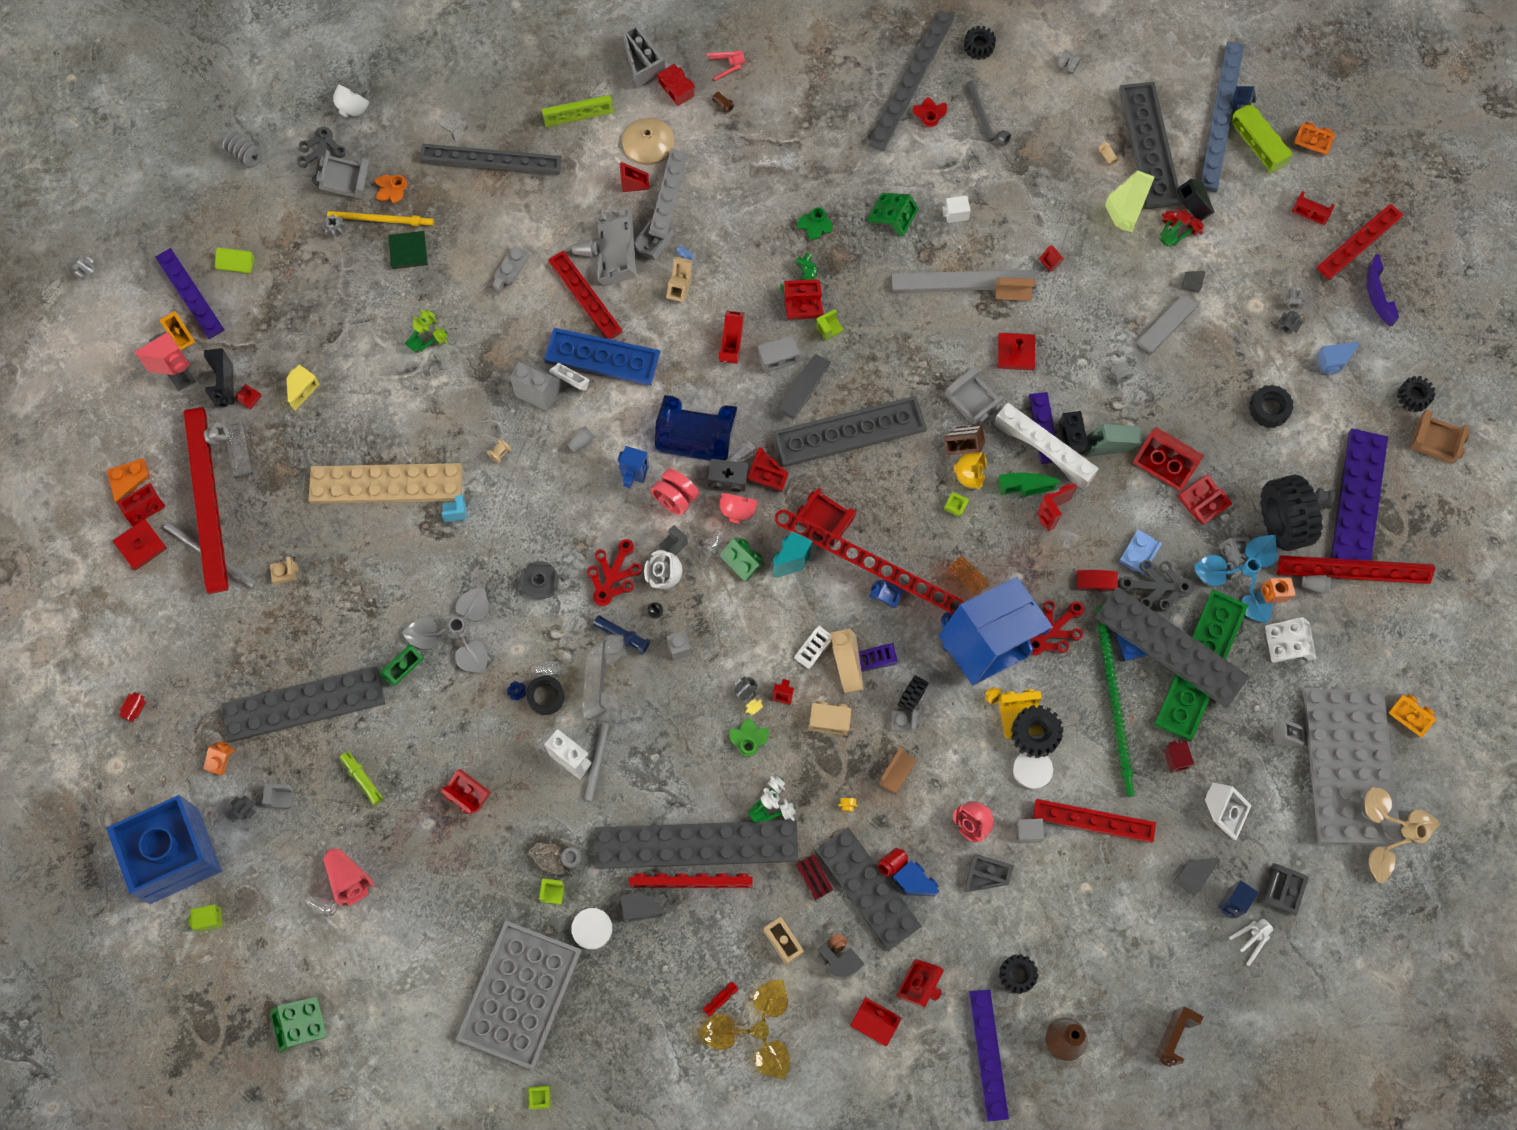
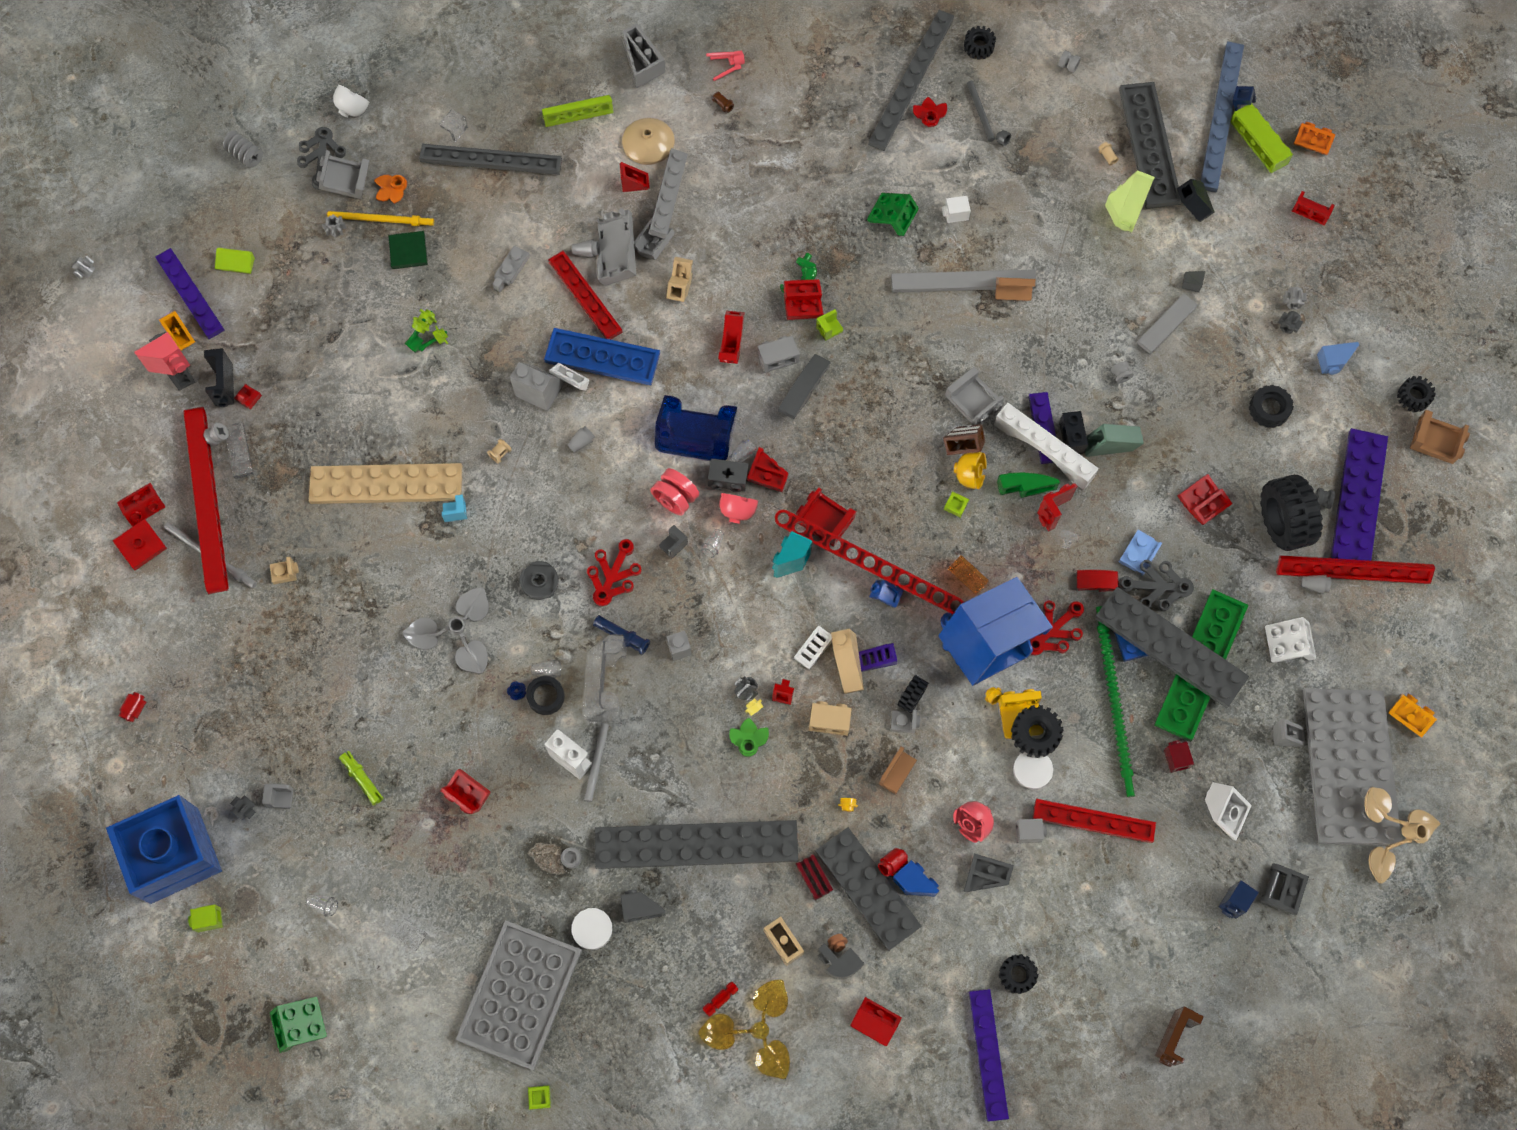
orange wing [107,458,150,504] -> none
orange bracket [203,742,235,776] -> none
dark grey plate [221,666,385,743] -> none
light yellow slope [287,365,320,411] -> none
coral cone [323,848,374,906] -> none
green brick [378,644,424,687] -> none
lime panel [539,879,565,905] -> none
blue brick [618,446,649,489] -> none
red plate [629,873,753,888] -> none
white cylinder [644,550,683,589] -> none
black hinge [647,602,663,619] -> none
red brick [657,64,695,106] -> none
medium blue arm [676,245,694,266] -> none
bracket [719,538,766,581] -> none
white plant [748,776,796,824] -> none
dark grey plate [773,396,927,467] -> none
green plate [797,207,833,240] -> none
red tile [896,959,944,1008] -> none
red tile [998,333,1035,371] -> none
red tile [1039,245,1064,272] -> none
reddish brown cone [1045,1018,1088,1061] -> none
red slope [1132,426,1204,491] -> none
plant [1159,209,1204,247] -> none
dark grey slope [1173,857,1220,896] -> none
dark azure plant [1194,535,1278,623] -> none
light grey bracket [1219,537,1258,580] -> none
white plant [1229,919,1273,966] -> none
orange brick [1261,577,1296,603] -> none
red plate [1316,203,1404,281] -> none
dark purple slope [1366,254,1399,326] -> none

